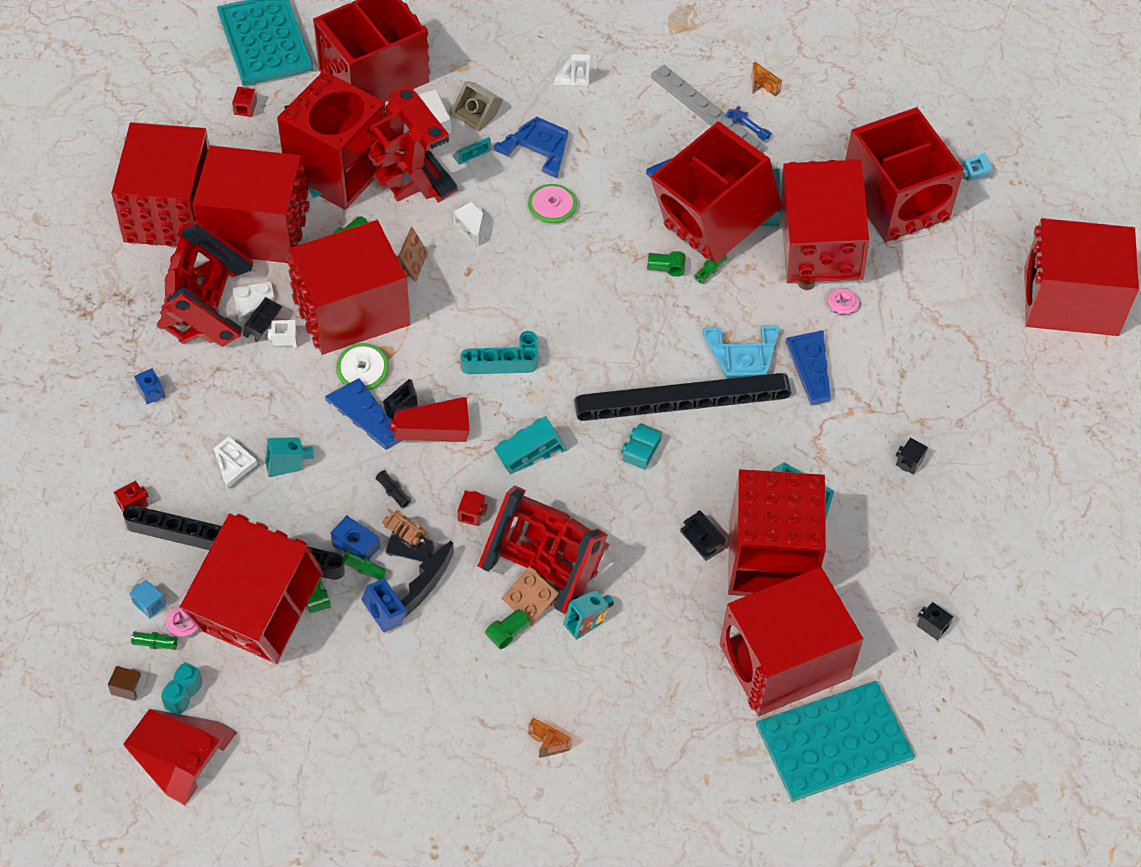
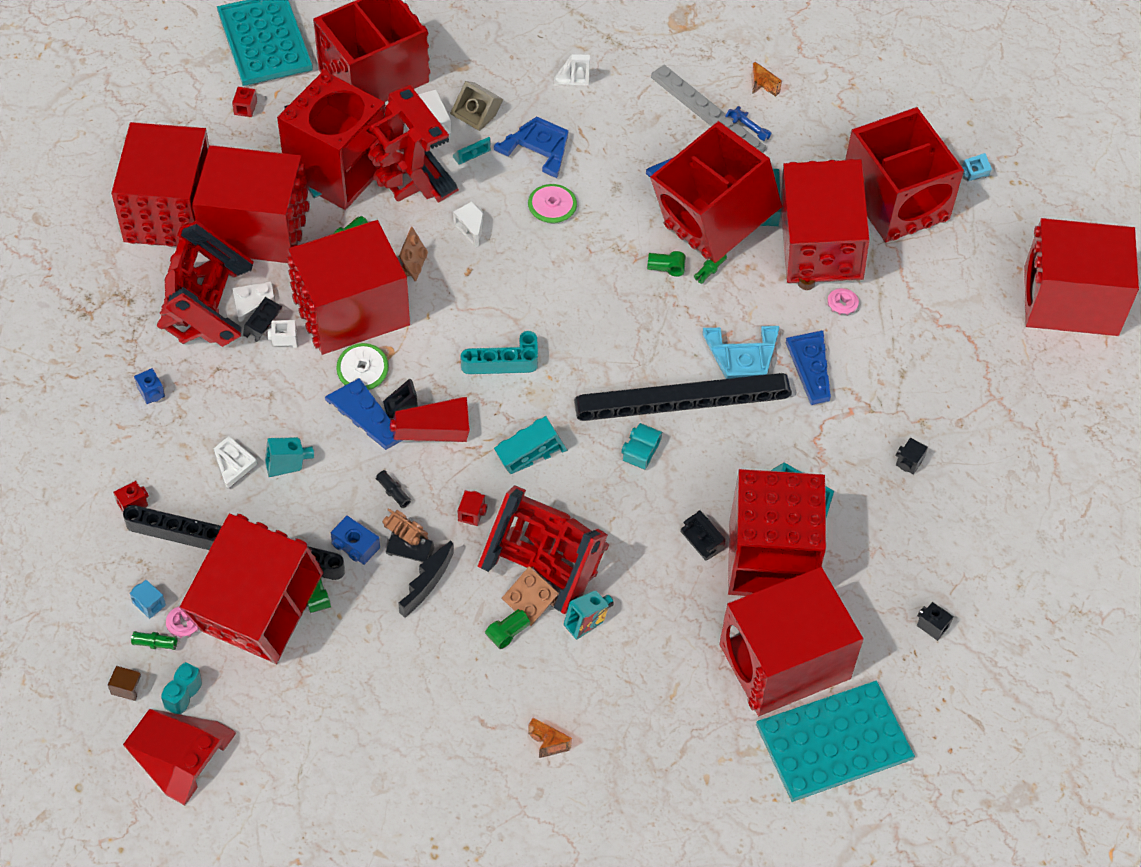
green pin [342,551,386,581] -> none
blue brick [361,578,407,633] -> none

